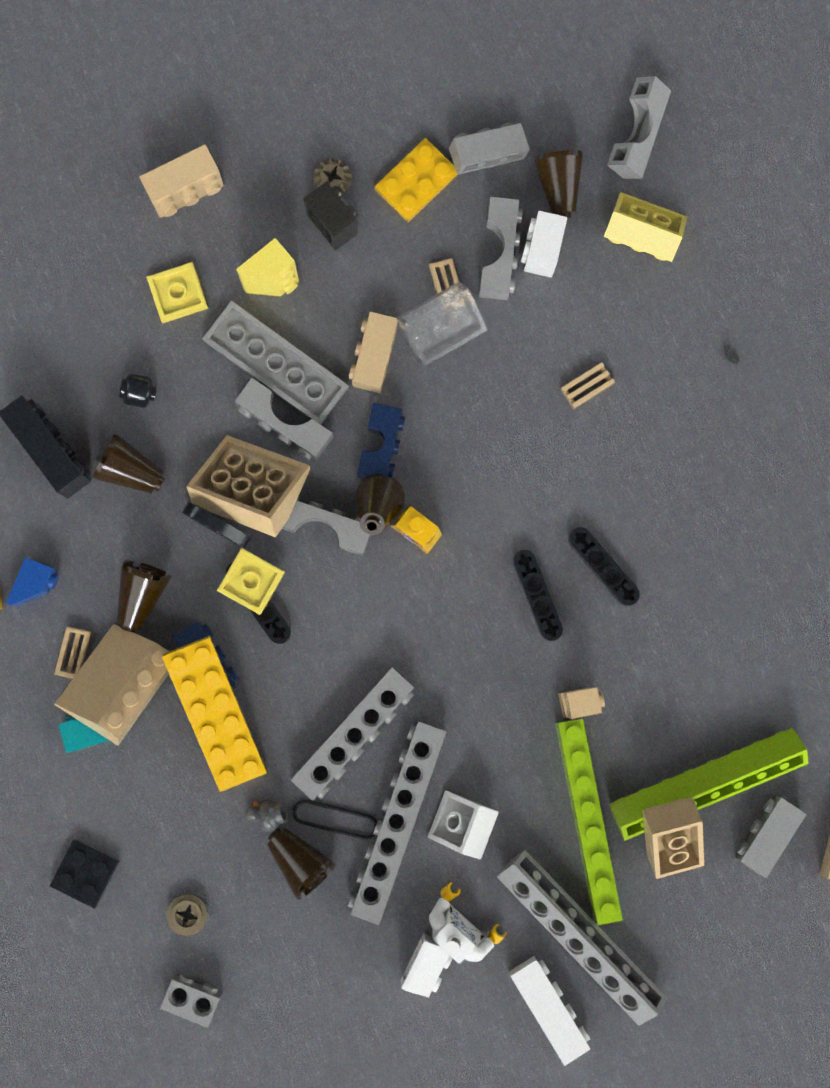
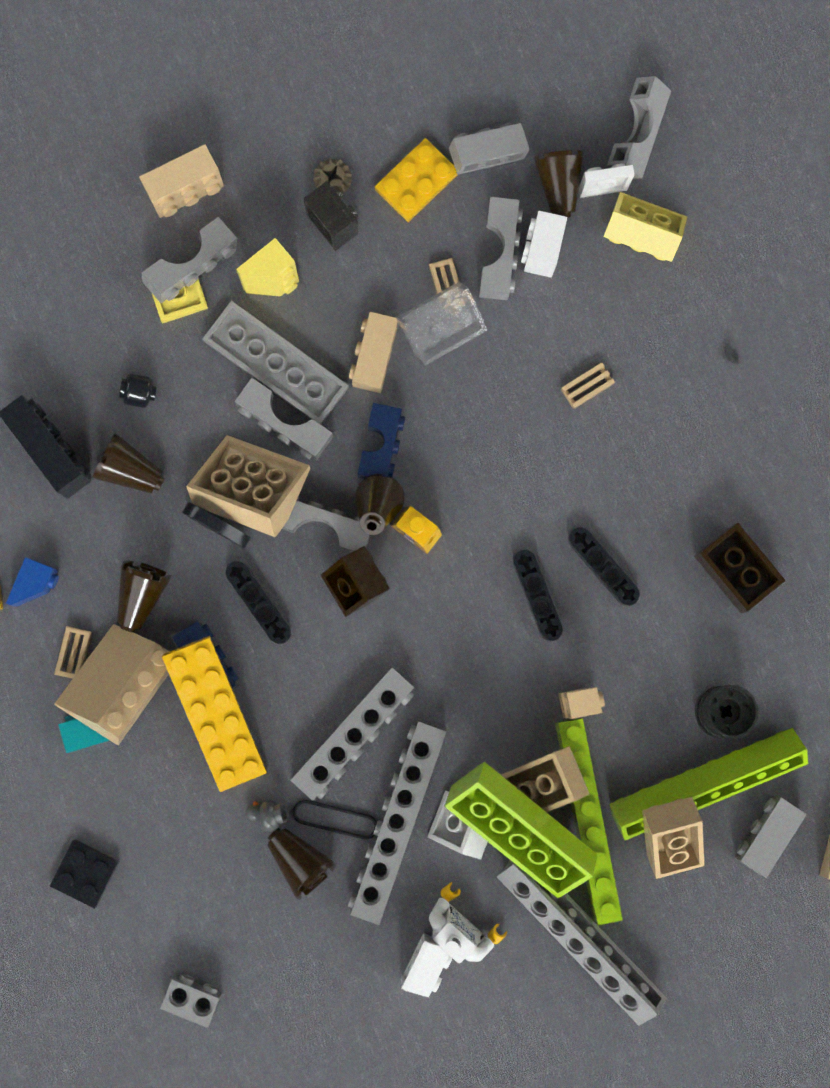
dark tan gear [167,895,207,936] -> none
light yellow tile [217,547,285,615] -> none
white brick [509,956,591,1066] -> none
none -> light grey arch [142,217,237,303]
none -> dark brown brick [321,546,390,617]
none -> lime brick [444,761,598,898]
none -> tan brick [502,746,590,812]
none -> white plate [579,163,634,198]
none -> dark brown brick [694,523,786,613]
none -> pearl dark grey wheel [695,685,758,738]

